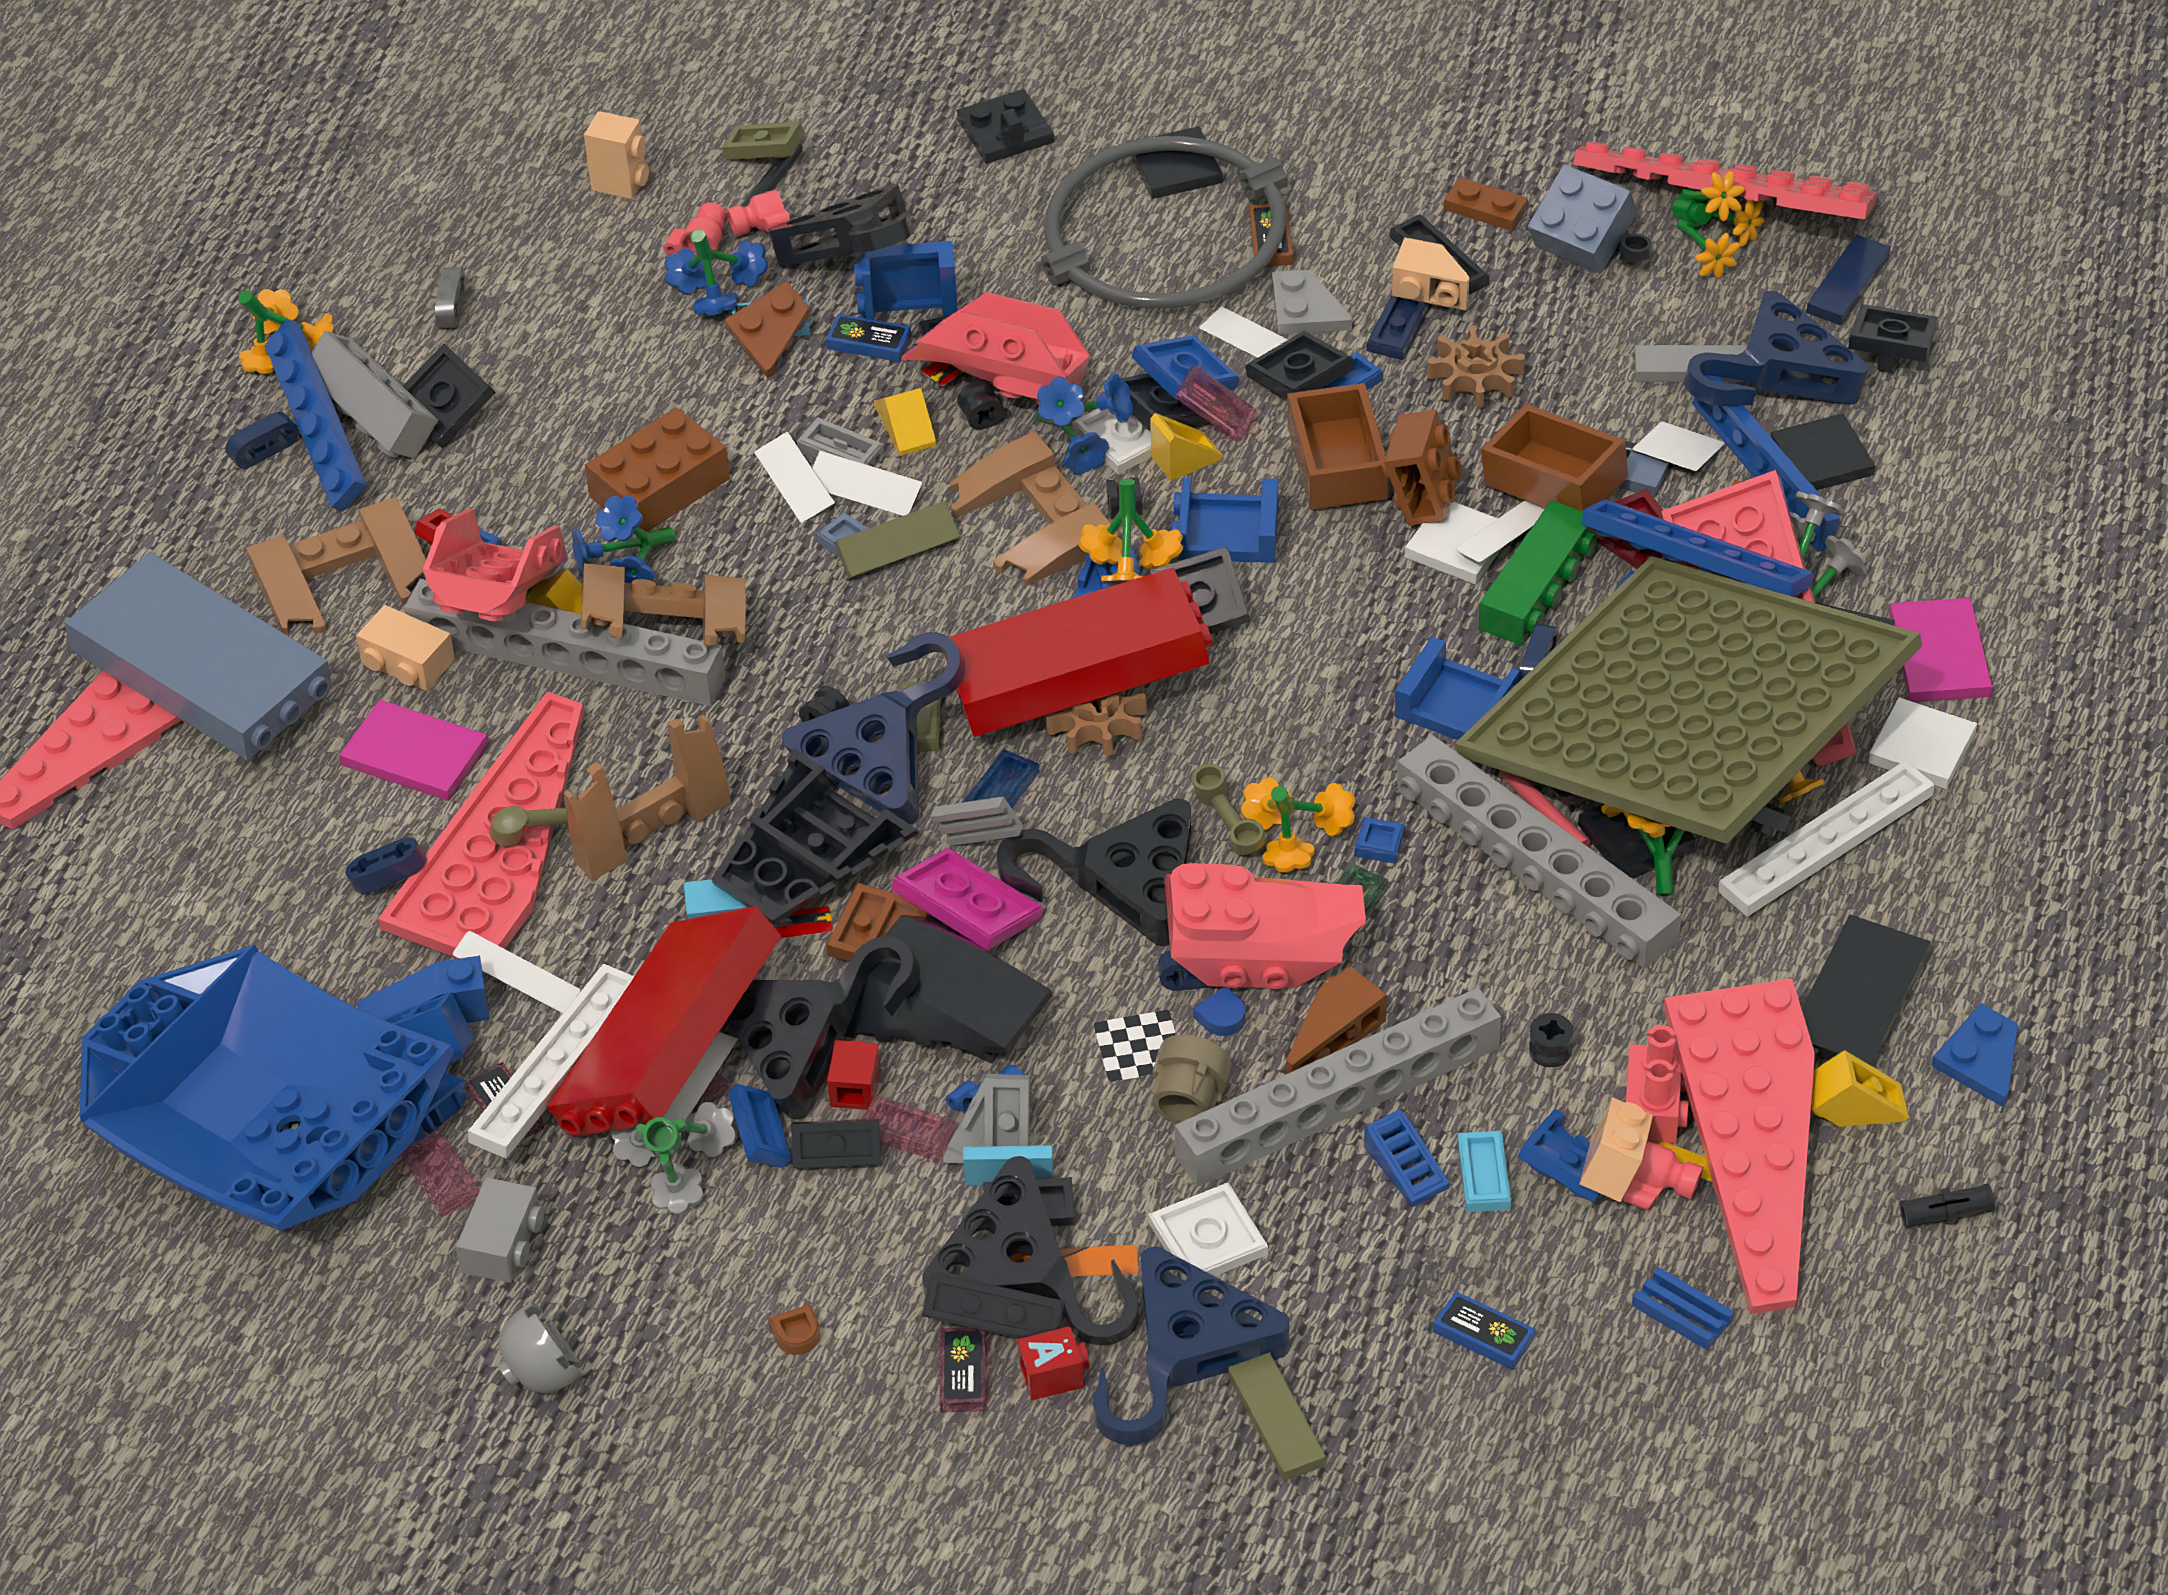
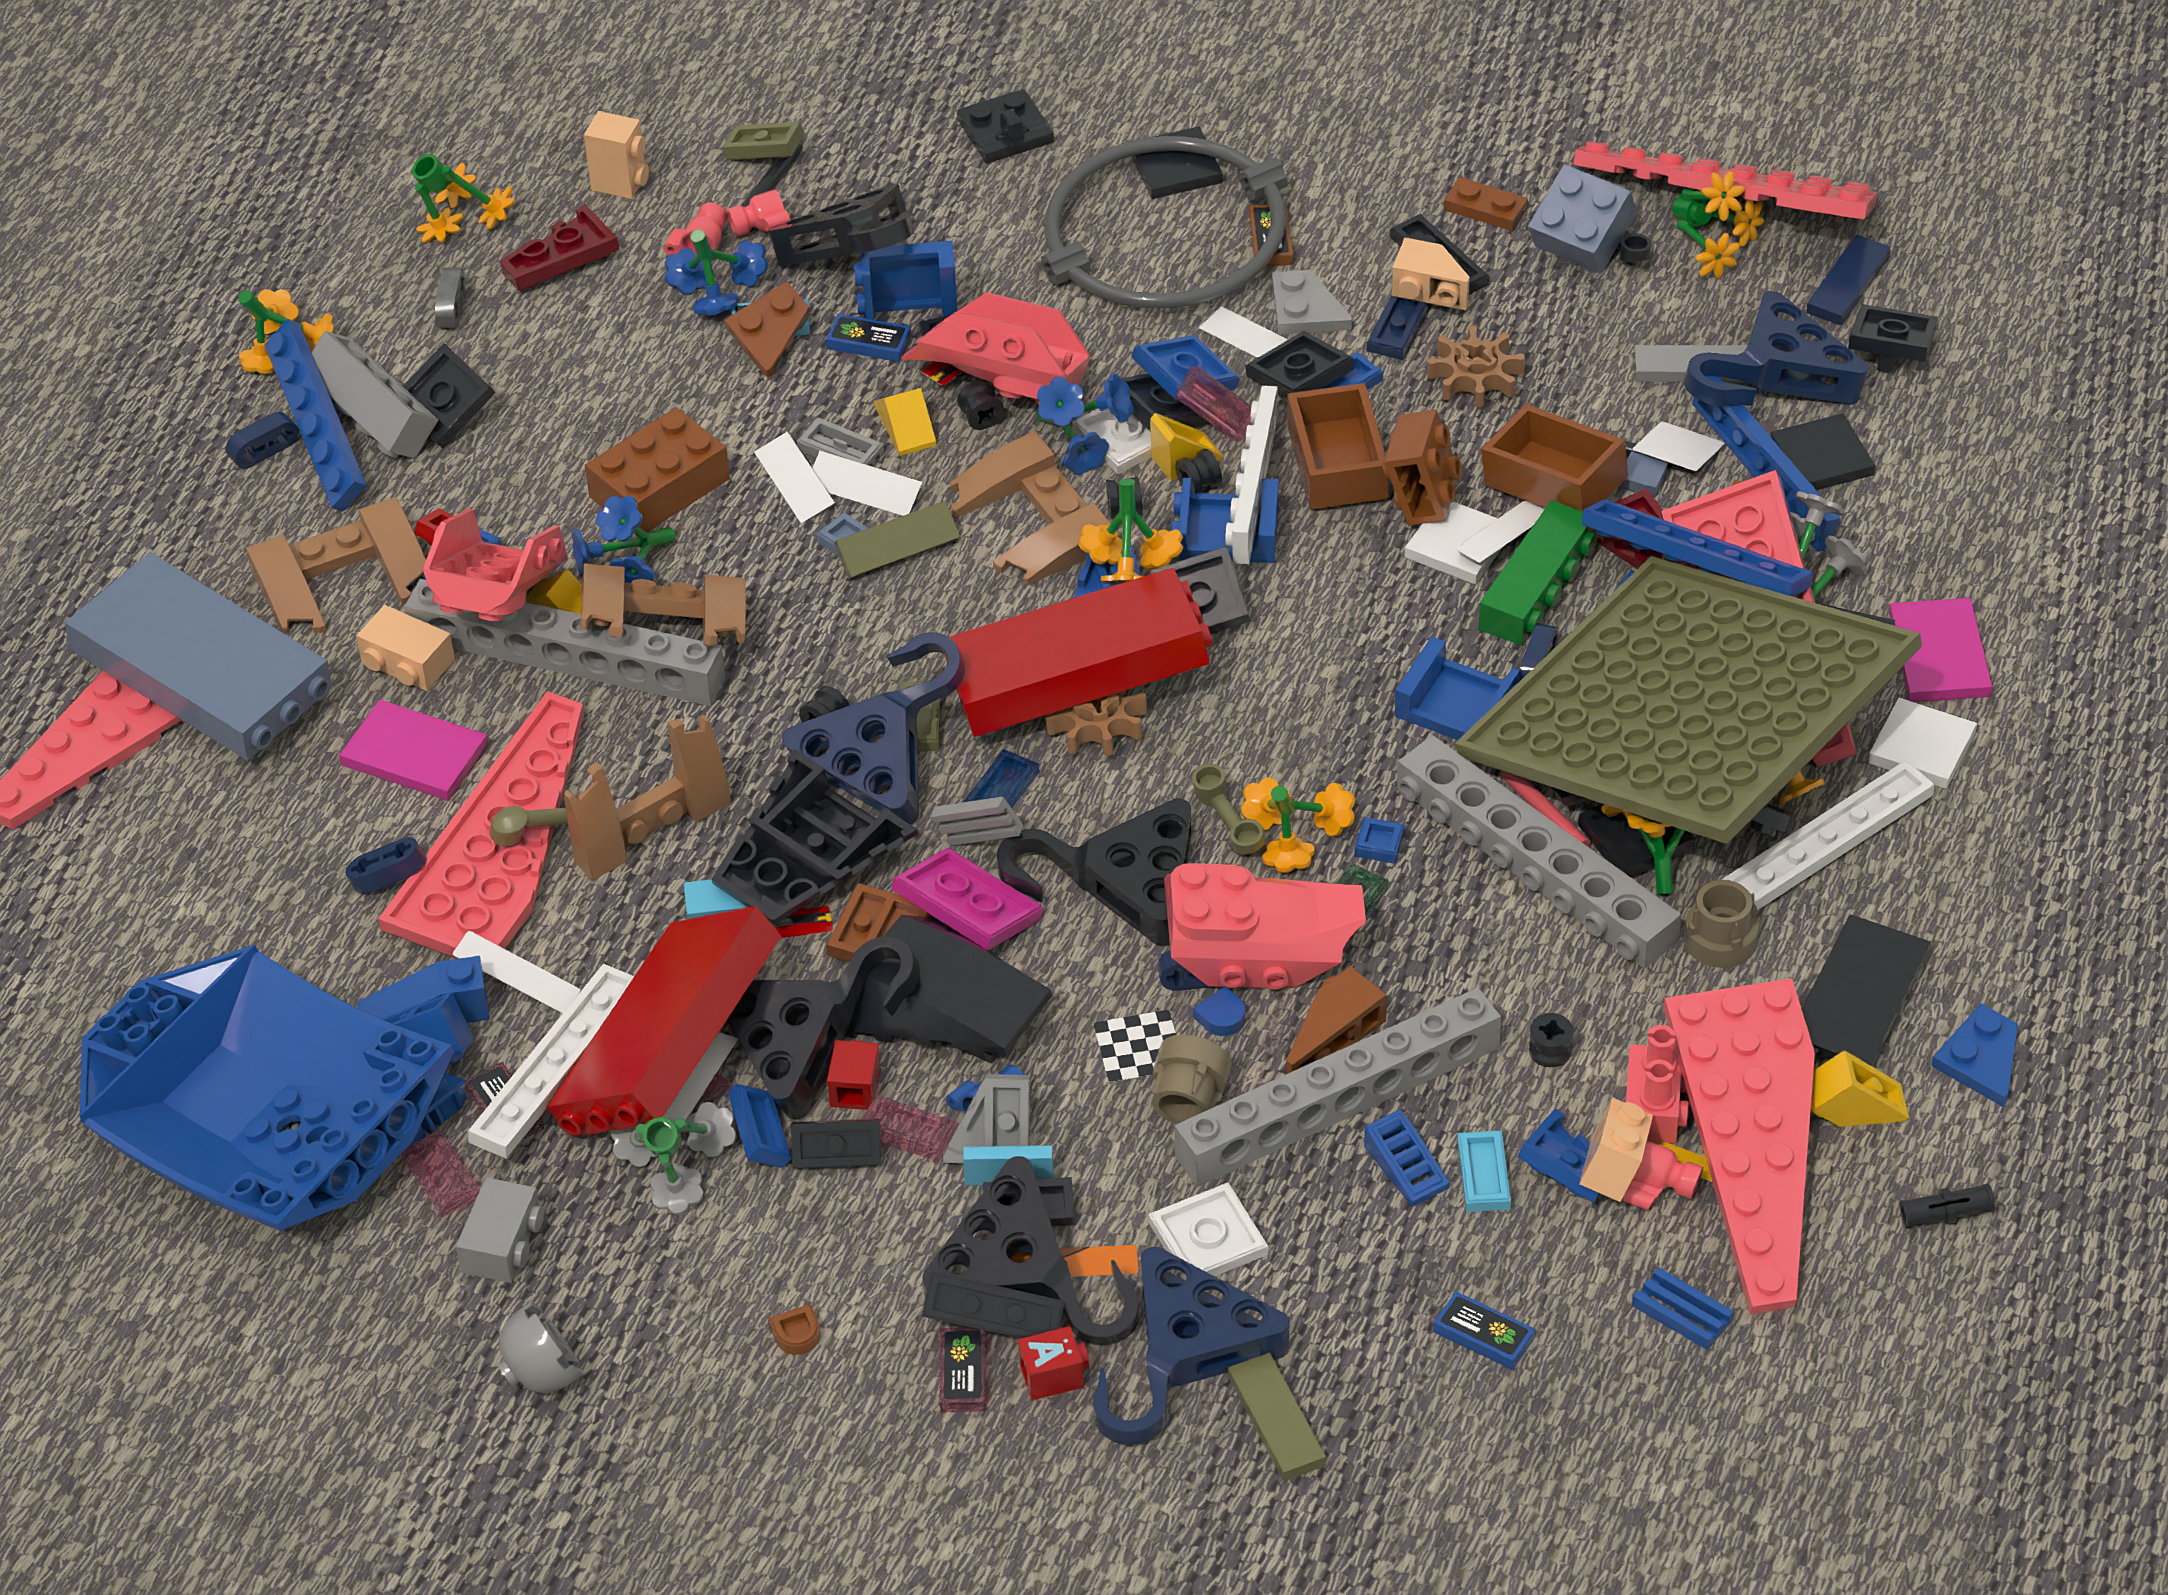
none -> plant [412,154,515,243]
none -> dark red wing [499,204,619,291]
none -> black wheel [1175,449,1222,493]
none -> white plate [1225,386,1278,564]
none -> dark tan piece [1684,879,1759,968]

